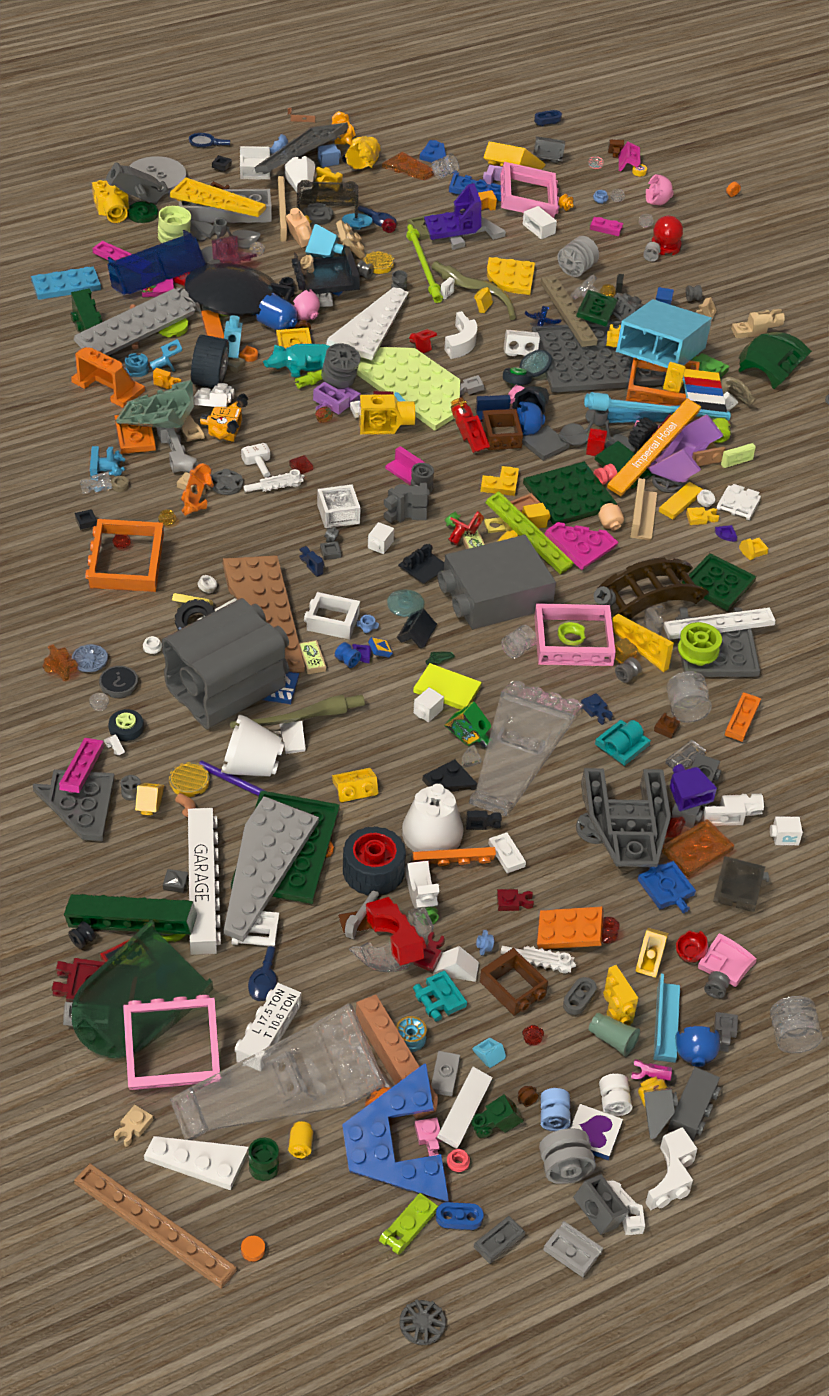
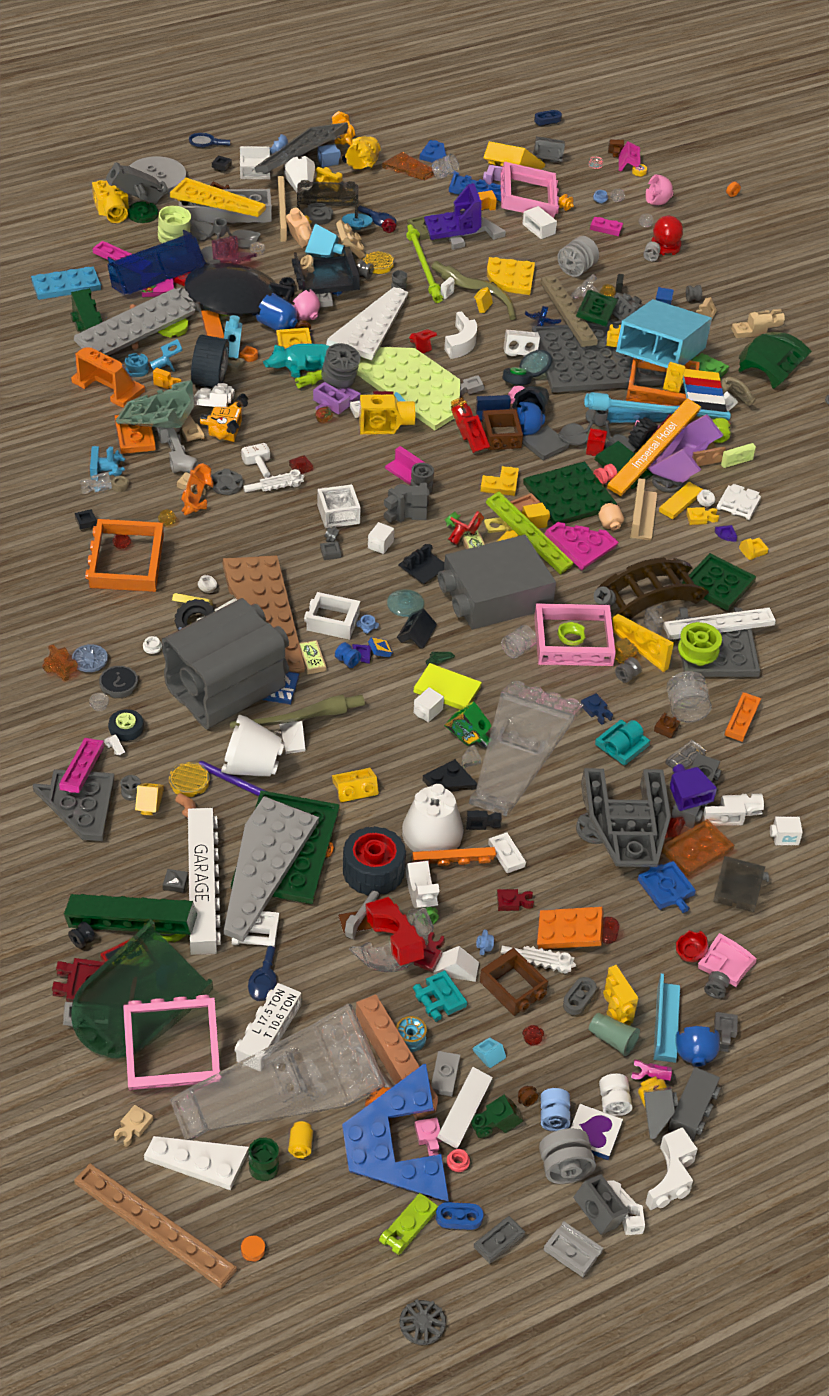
nougat piece [288,107,315,123] -> none
dark blue plate [299,546,324,577] -> none
yellow slope [635,928,669,978] -> none
clear wheel [770,996,823,1053] -> none

